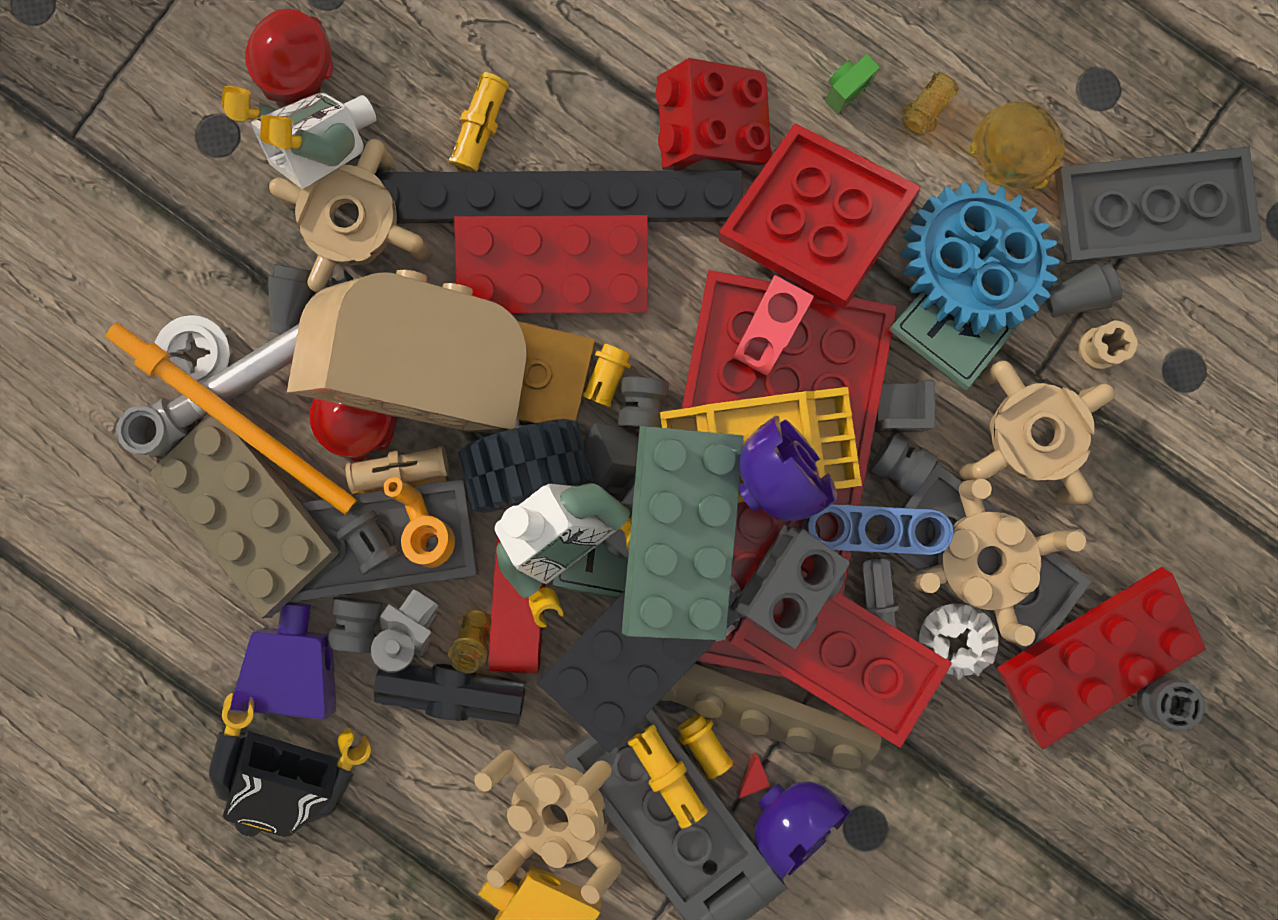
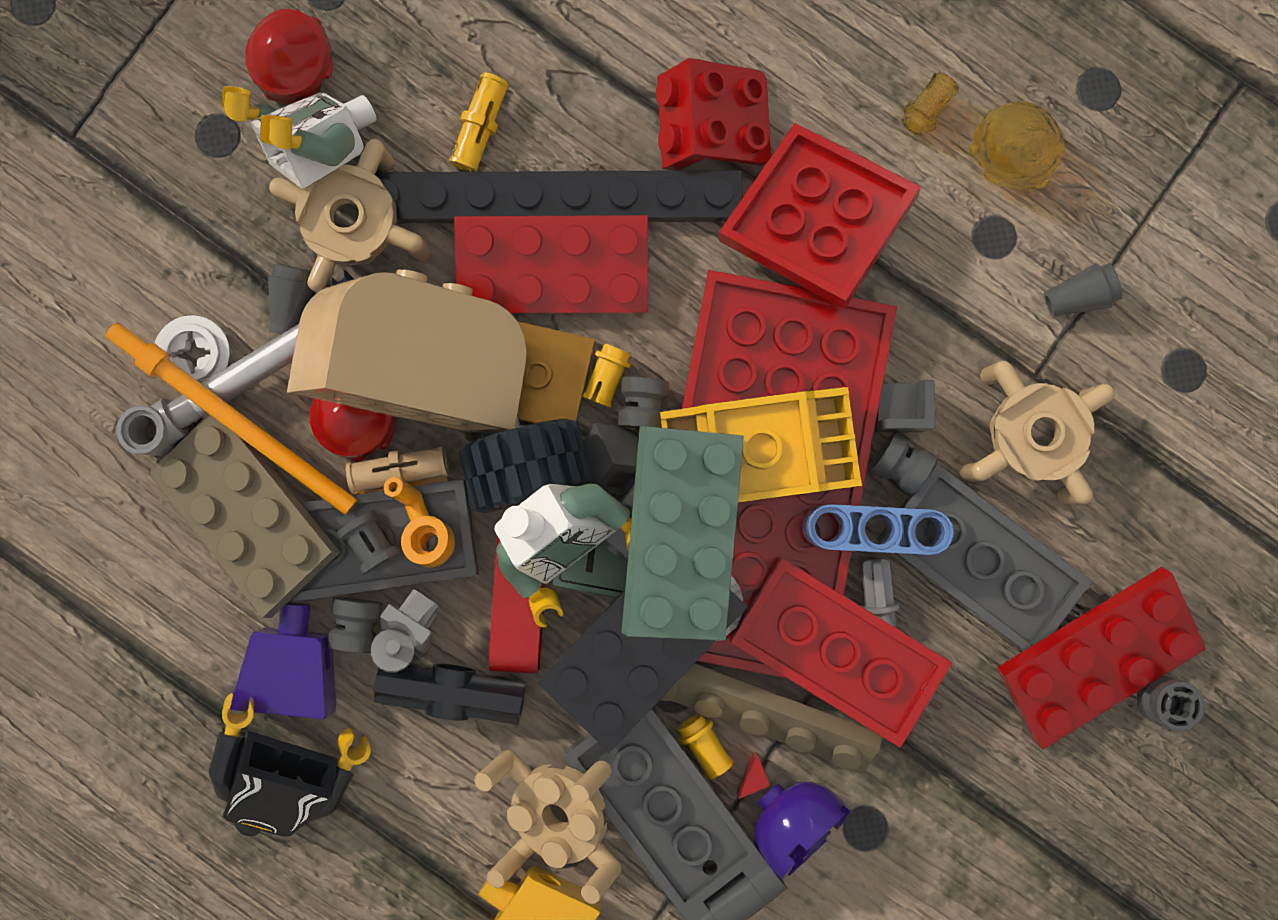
clear yellow pin [448,610,491,673] -> none
yellow pin [627,724,708,829] -> none
dark grey brick [730,525,850,650] -> none
coral leg [733,275,814,376] -> none
dark purple cylinder [739,415,838,522] -> none
bright green plate [825,54,880,115] -> none
sand green piece [889,291,1016,390] -> none
dark azure gear [901,182,1059,335] -> none
tan plate [909,479,1086,646] -> none
white gear [919,603,999,680] -> none
dark grey plate [1054,146,1262,264] -> none
tan bush [1078,320,1138,370] -> none

